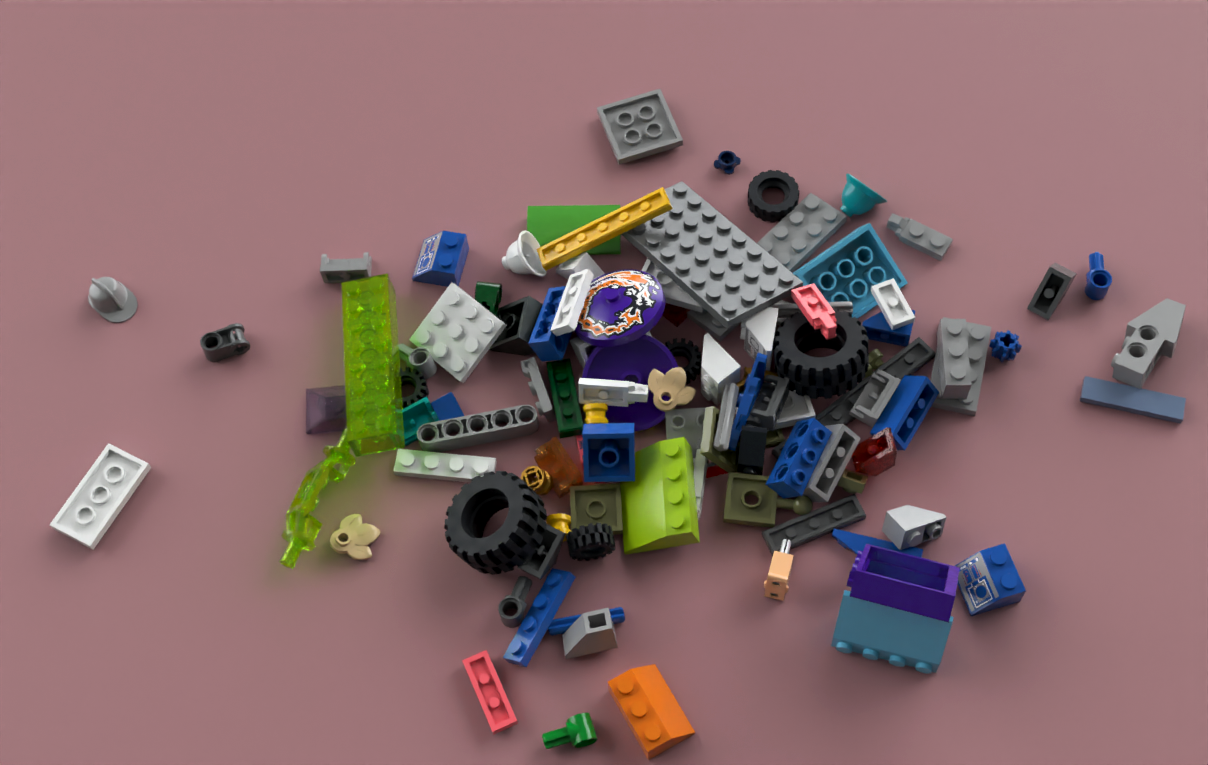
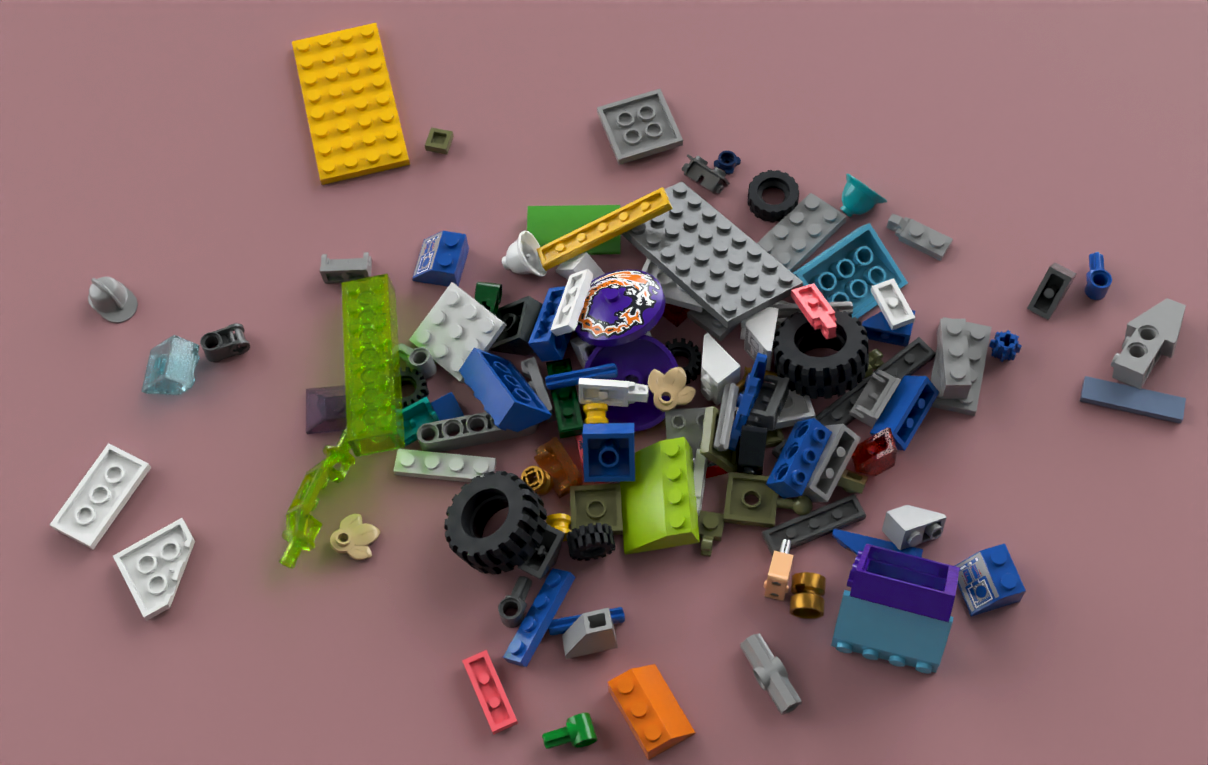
none -> white plate [113,518,195,621]
none -> clear light blue slope [141,335,200,395]
none -> yellow plate [292,23,410,185]
none -> olive plate [425,127,454,154]
none -> blue slope [459,347,552,432]
none -> blue axle [545,363,618,390]
none -> dark grey hinge [682,155,730,194]
none -> olive plate [698,510,724,557]
none -> light grey piece [740,633,802,715]
none -> pearl gold wheel [790,572,826,619]

